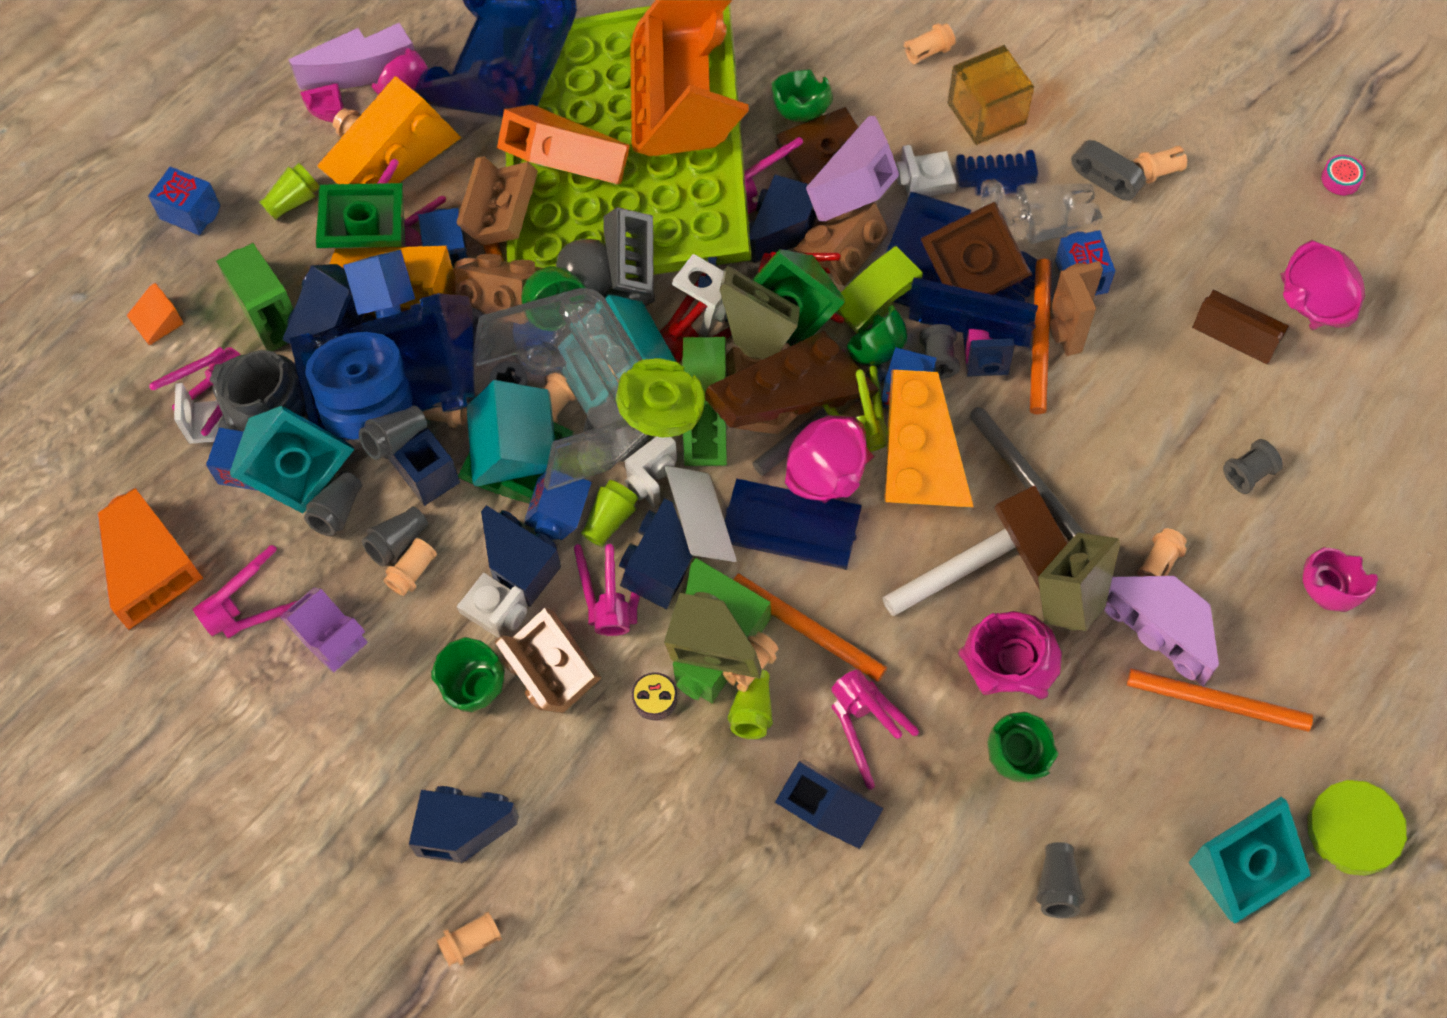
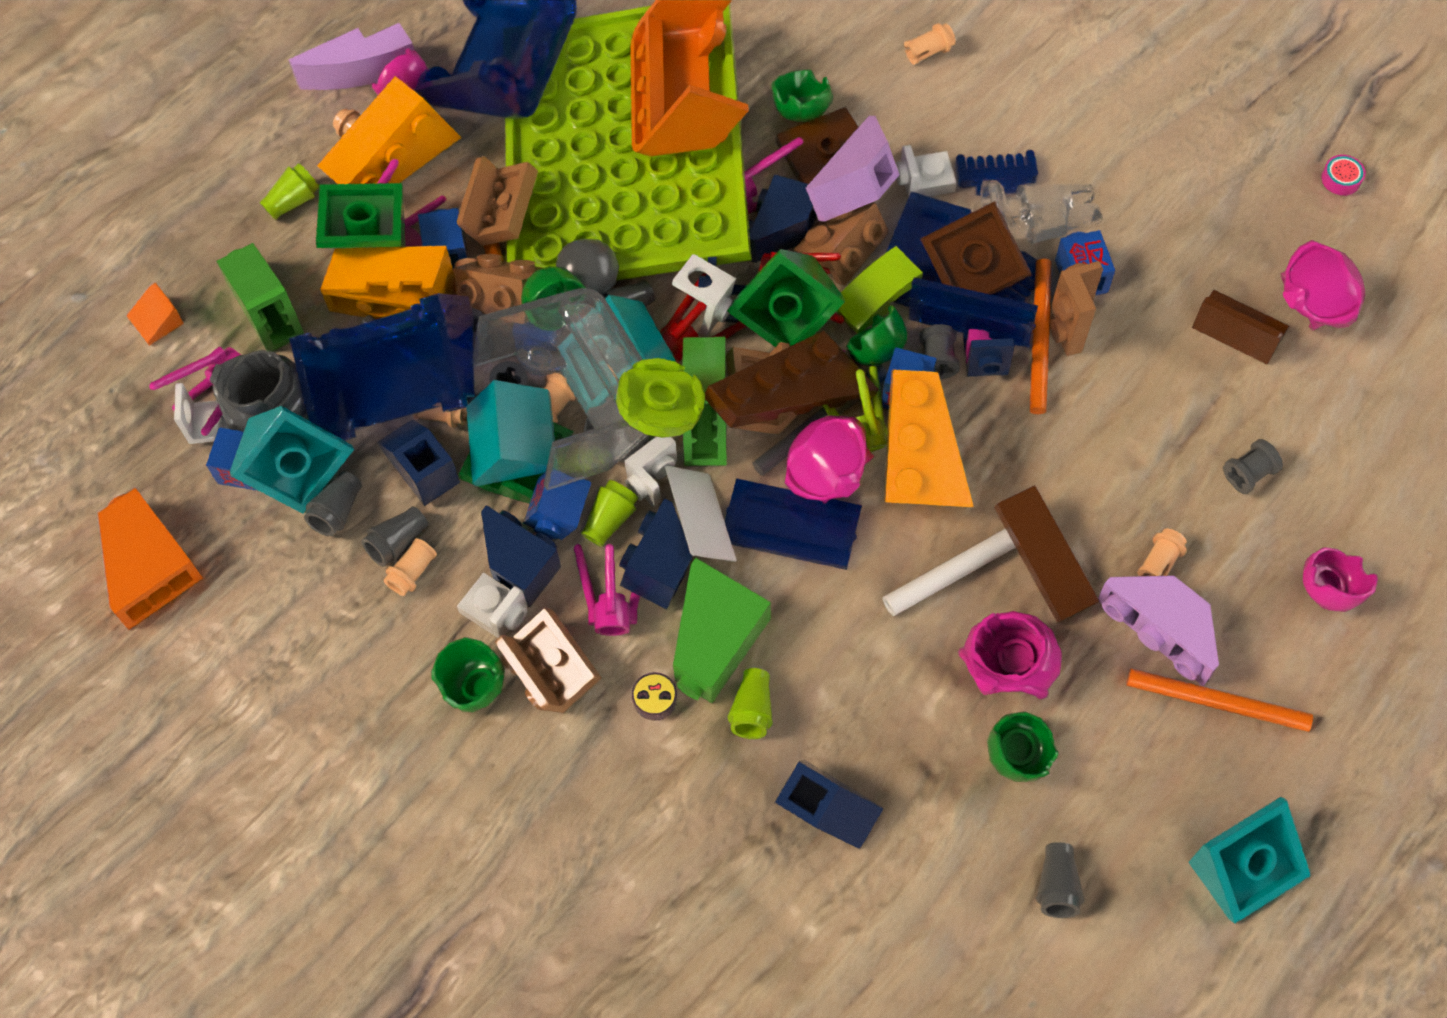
blue brick [148,166,221,236] -> none
dark pink plant [192,545,297,639] -> none
medium lavender brick [280,587,368,672] -> none
dark blue slope [282,264,364,344] -> none
dark pink tile [300,83,344,122] -> none
blue wheel [305,332,413,440] -> none
blue brick [343,249,415,319] -> none
dark grey cone [359,406,427,460] -> none
dark blue slope [408,786,519,863] -> none
light nougat pin [436,912,502,966] -> none
orange slope [497,105,630,184] -> none
dark grey slope [603,207,653,296] -> none
olive slope [664,592,762,679] -> none
olive slope [720,266,800,360] -> none
light nougat pin [723,632,779,692] -> none
orange bar [733,573,888,682] -> none
dark pink plant [831,670,919,790] -> none
clear yellow head [947,45,1034,145] -> none
dark grey piece [970,407,1091,541] -> none
olive slope [1038,532,1120,631] -> none
dark grey beam [1071,140,1146,201] -> none
light nougat pin [1133,146,1187,184] -> none
lime tile [1307,780,1407,876] -> none

